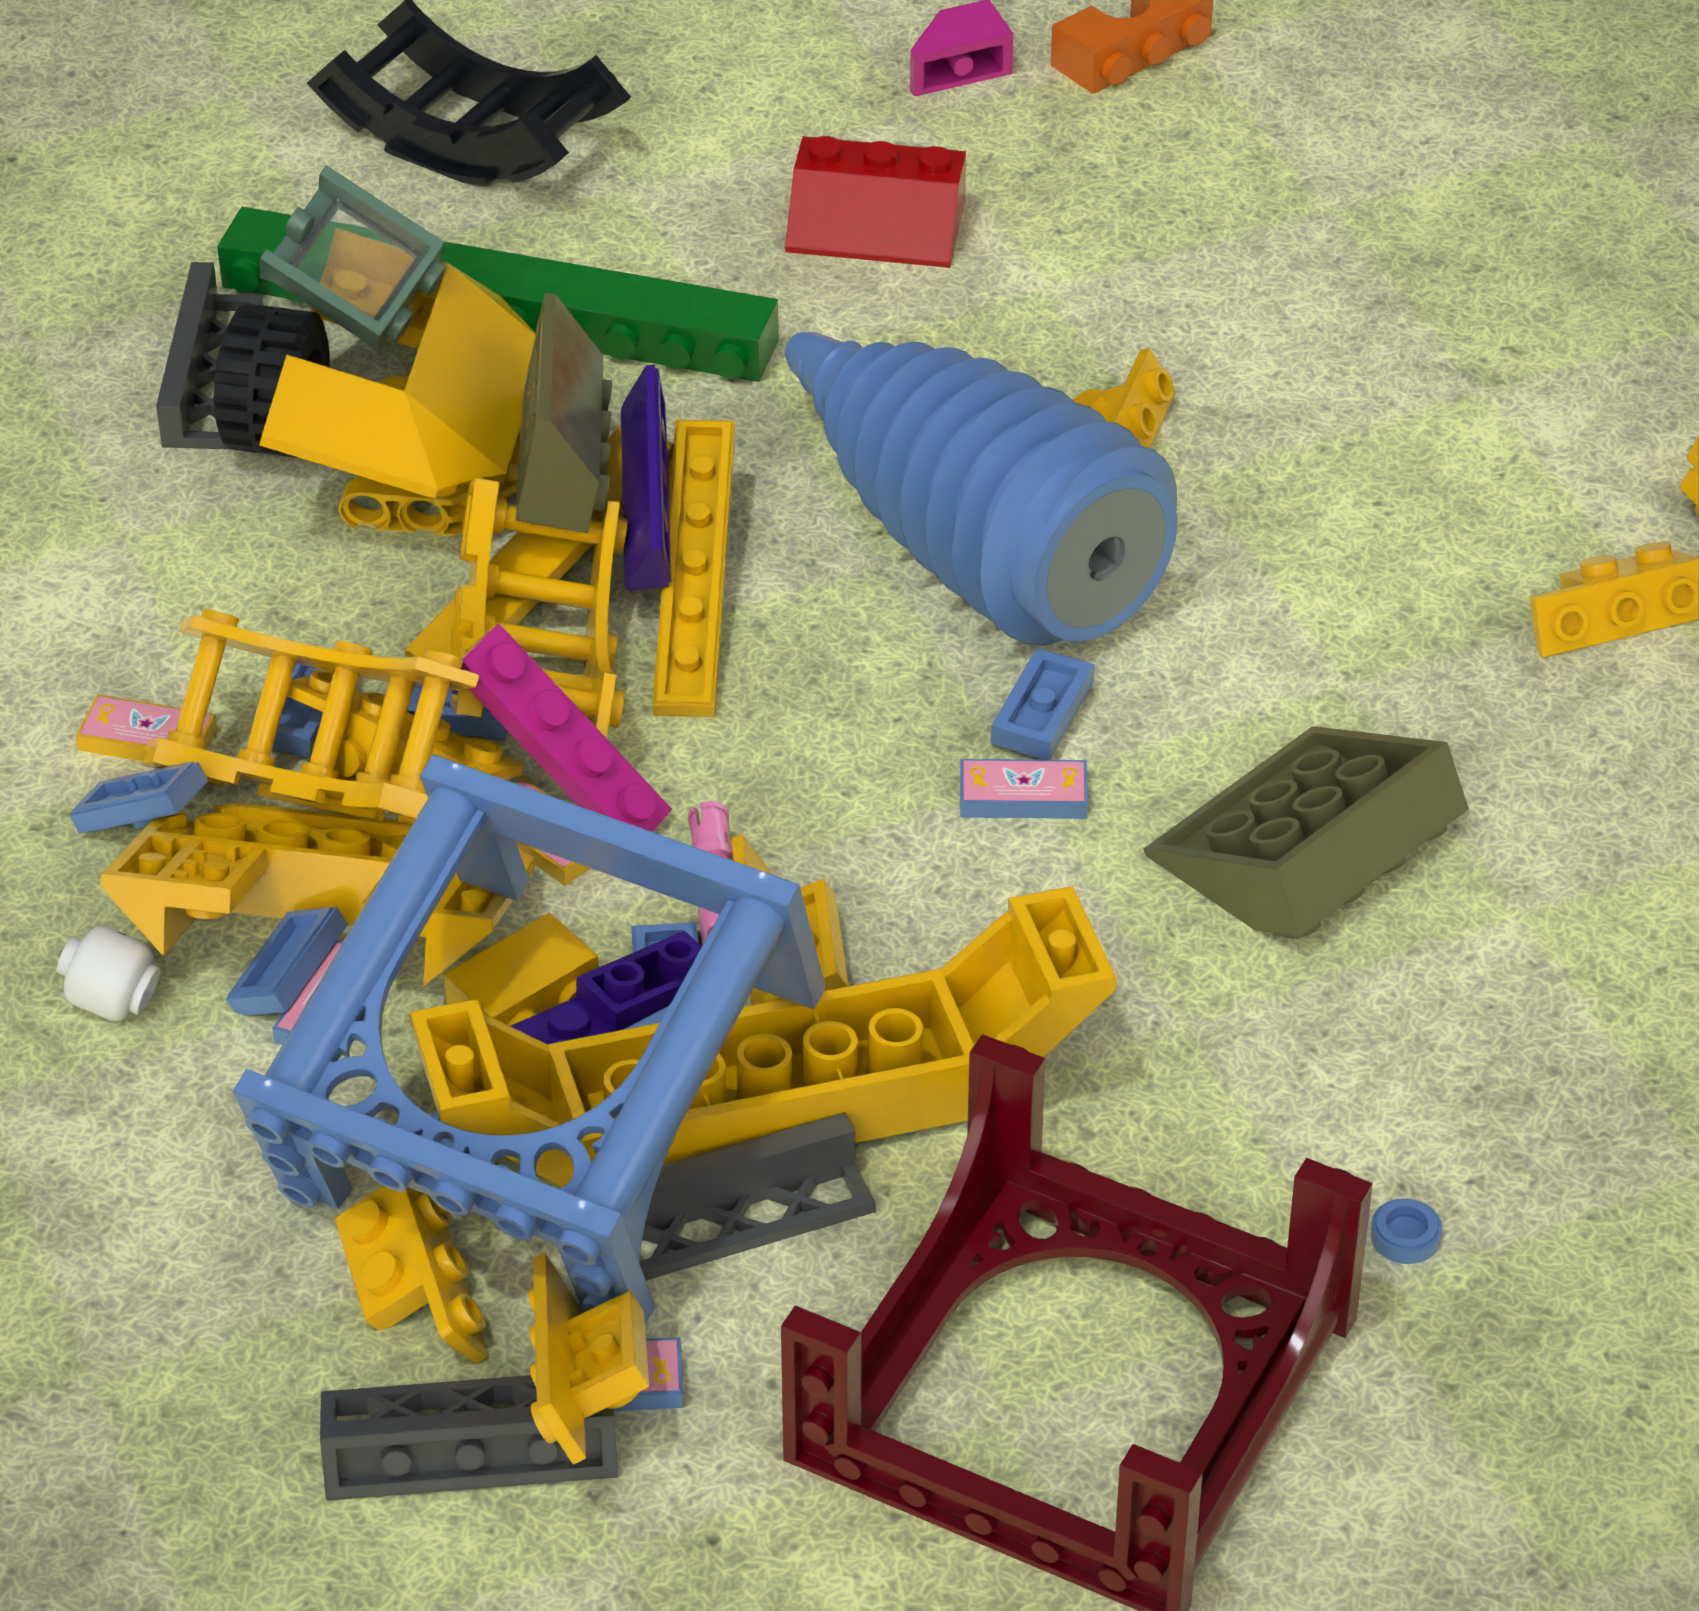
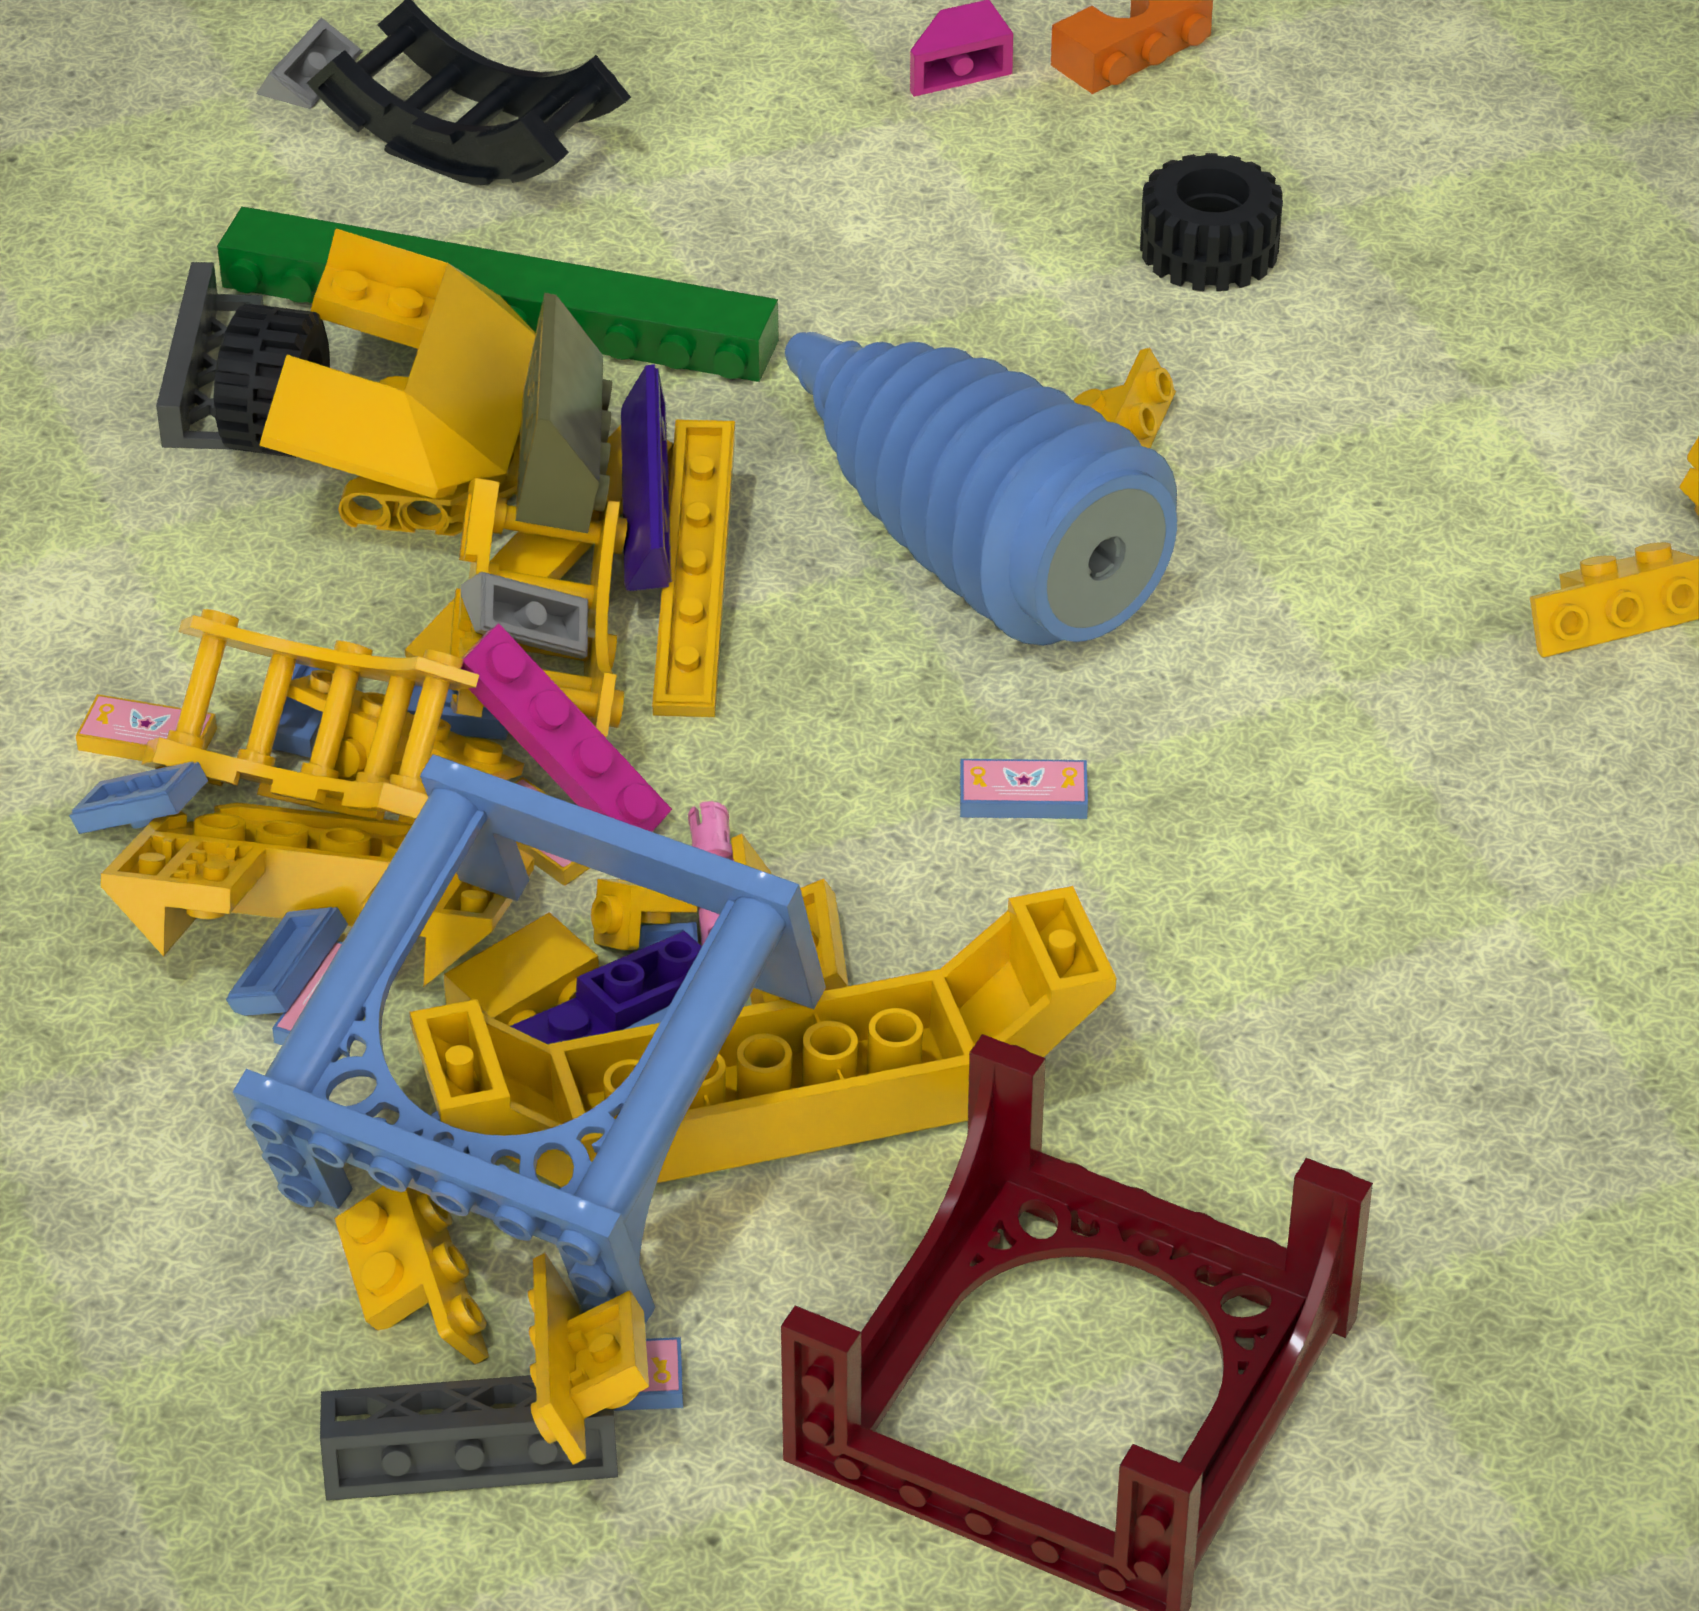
white head [56,925,161,1022] -> none
window [260,165,447,353] -> none
dark grey fence [640,1112,875,1280] -> none
red slope [785,136,966,268] -> none
medium blue plate [991,648,1094,760] -> none
olive slope [1143,726,1469,939] -> none
medium blue tile [1371,1199,1442,1264] -> none
none -> light grey slope [256,17,363,109]
none -> light grey slope [461,572,588,659]
none -> yellow bracket [591,879,697,950]
none -> black tyre [1140,153,1283,291]

